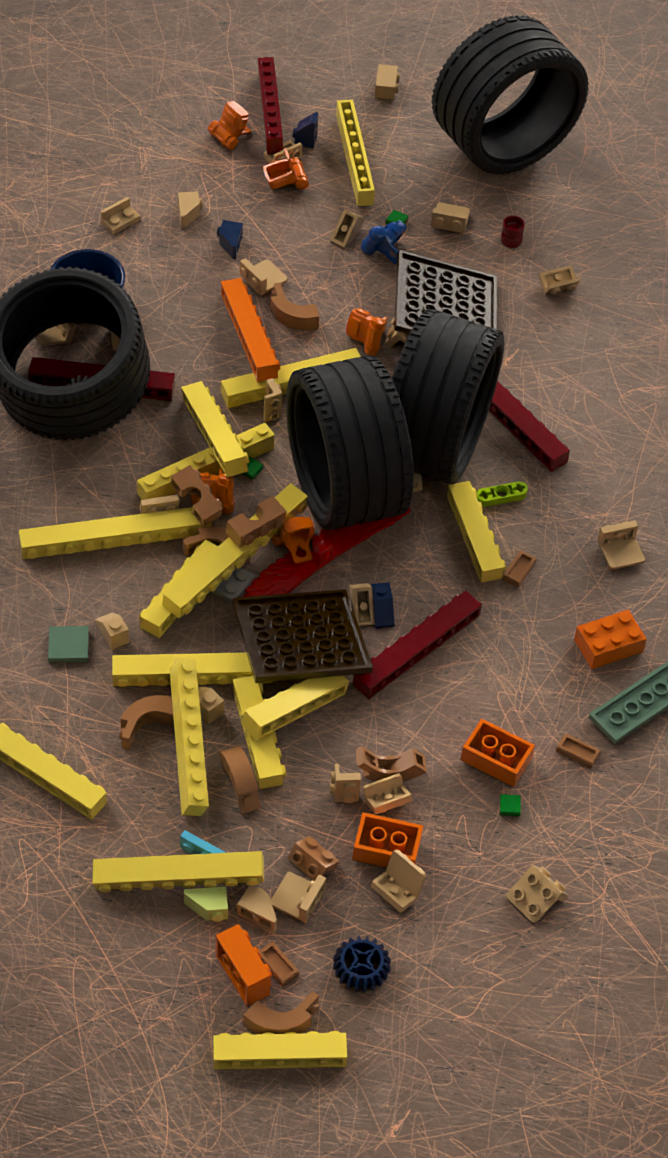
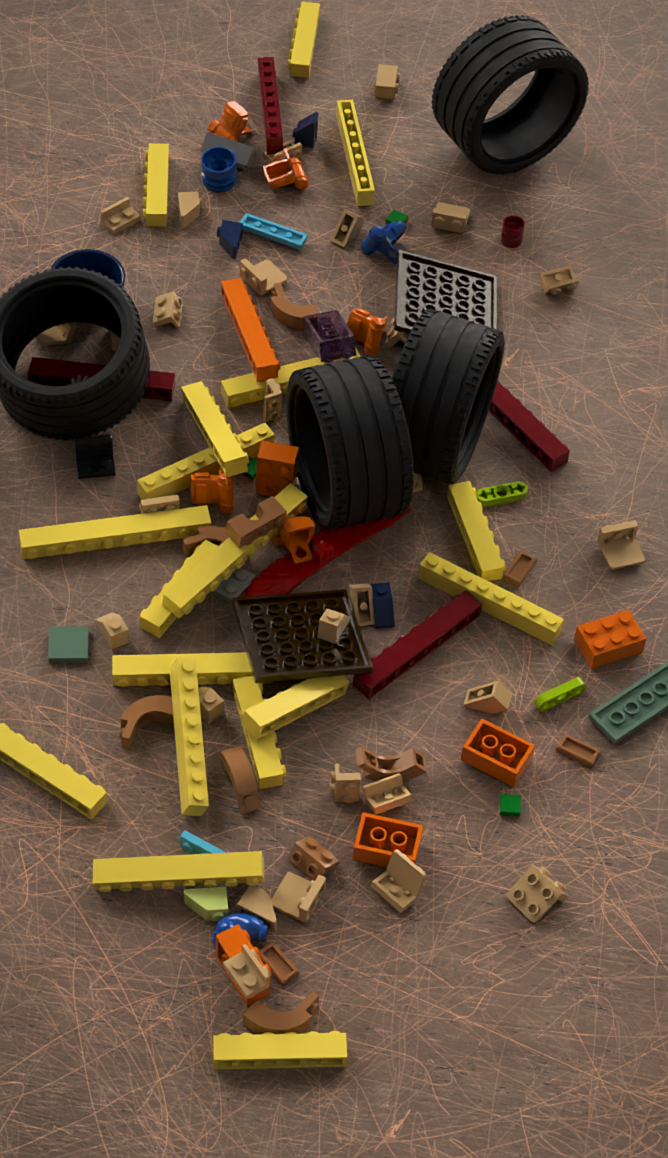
medium nougat arch [171,465,223,527] -> none
dark blue gear [333,936,391,993] -> none
none -> black bracket [75,435,116,479]
none -> light yellow brick [143,143,169,226]
none -> tan bracket [153,291,183,328]
none -> light grey brick [201,132,257,169]
none -> blue wheel [201,147,237,192]
none -> blue animal [212,913,268,949]
none -> tan bracket [223,944,271,1000]
none -> medium azure plate [240,213,308,250]
none -> orange brick [256,441,299,497]
none -> light yellow brick [287,2,320,78]
none -> brick [303,310,356,363]
none -> tan slope [317,609,350,644]
none -> light yellow brick [418,552,564,646]
none -> tan slope [463,681,512,714]
none -> lime beam [533,677,587,712]

